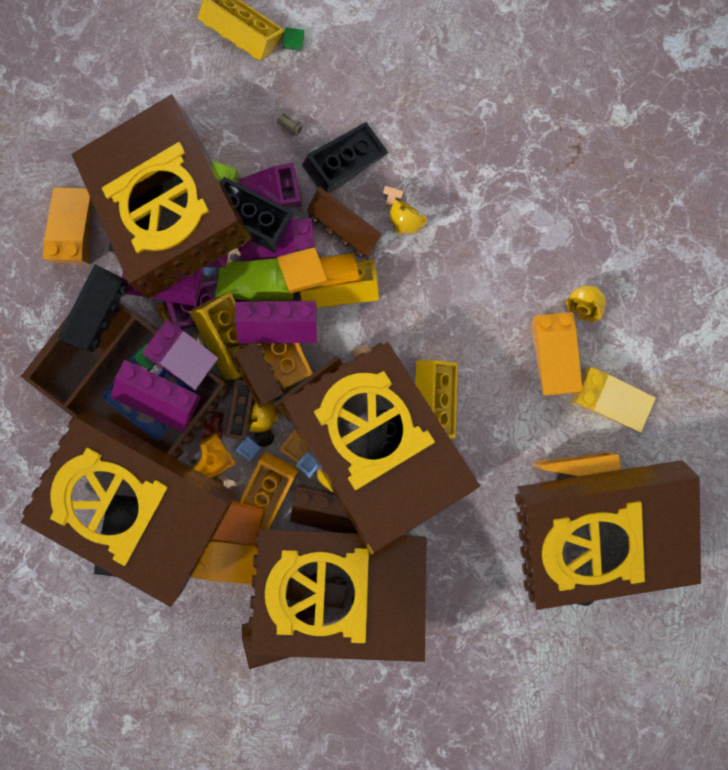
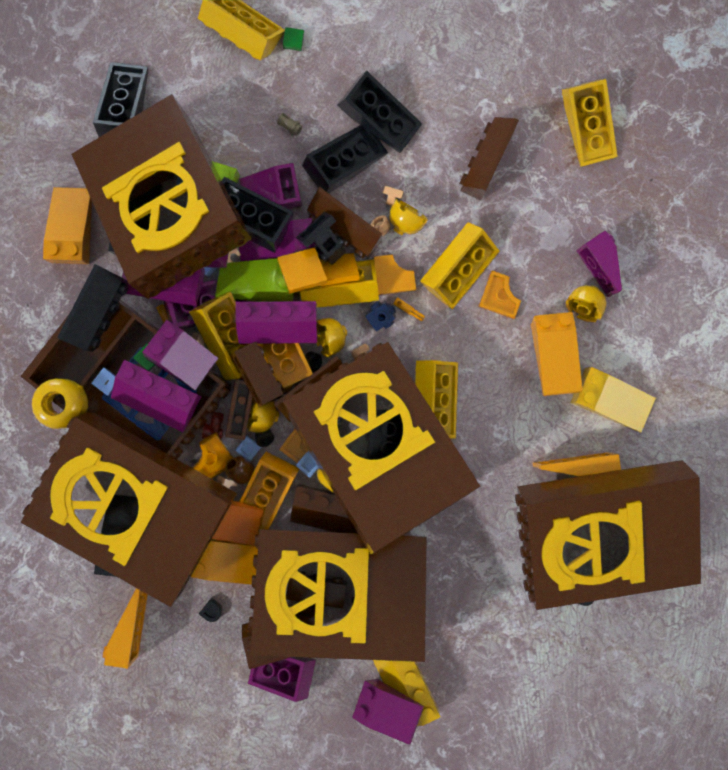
none -> yellow piece [32,378,88,429]
none -> light blue tile [92,368,116,396]
none -> black slope [93,62,148,137]
none -> light orange slope [103,588,148,669]
none -> black tile [199,597,223,622]
none -> reddish brown head [225,456,254,485]
none -> magenta slope [248,657,316,702]
none -> black tile [296,212,346,265]
none -> black tile [305,351,322,372]
none -> yellow cylinder [316,318,347,357]
none -> black slope [337,70,422,153]
none -> magenta slope [352,679,424,744]
none -> dark blue brick [365,300,396,332]
none -> light nougat tile [371,215,391,237]
none -> yellow slope [373,660,440,726]
none -> light orange tile [374,254,416,295]
none -> light orange piece [393,297,425,321]
none -> yellow slope [420,222,500,309]
none -> reddish brown slope [459,117,519,201]
none -> light orange tile [478,270,521,319]
none -> yellow slope [561,79,618,167]
none -> magenta slope [576,230,622,297]

